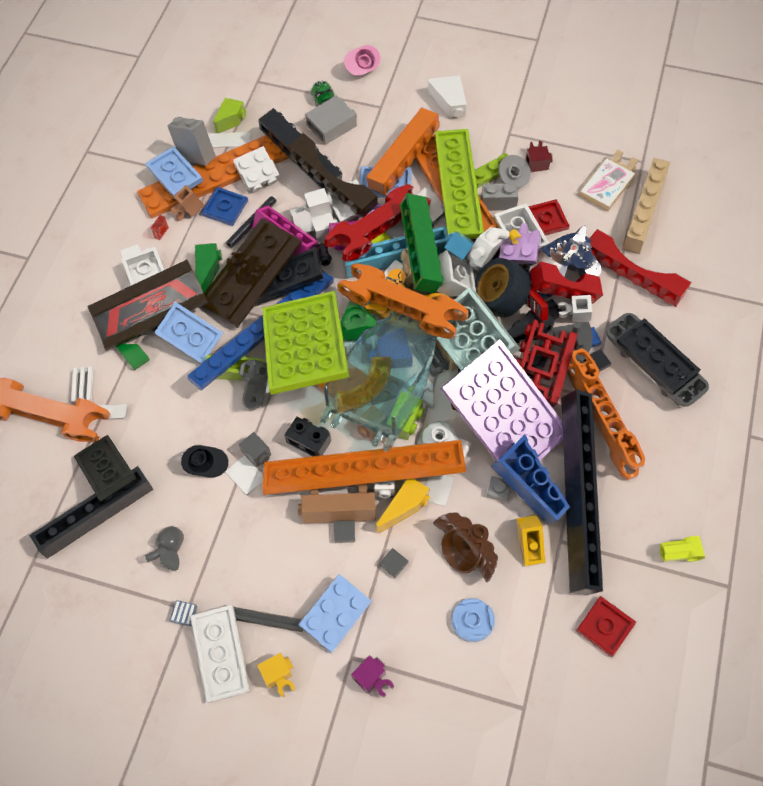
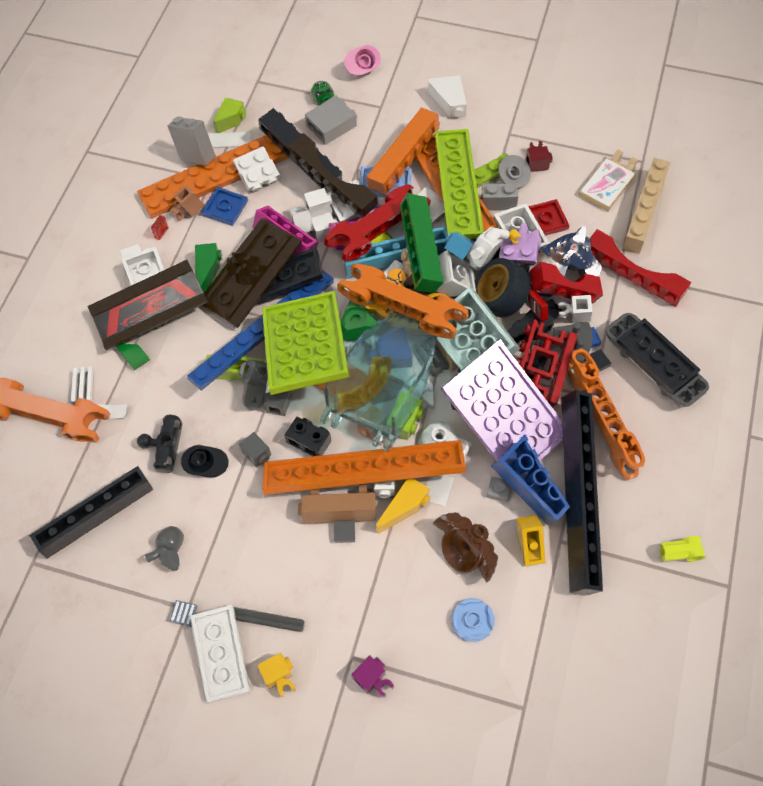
pearl dark grey tile [74,435,136,501] -> none
light blue plate [145,146,203,199] -> none
light blue plate [155,302,223,363] -> none
black piece [226,196,277,248] -> none
white sticker [226,456,263,495] -> none
light blue plate [298,574,372,653] -> none
black pin [317,243,332,266] -> none
dark grey tile [379,548,409,578] -> none
red tile [576,596,636,657] -> none
none -> black piece [137,414,183,473]
none -> dark grey brick [265,391,292,416]

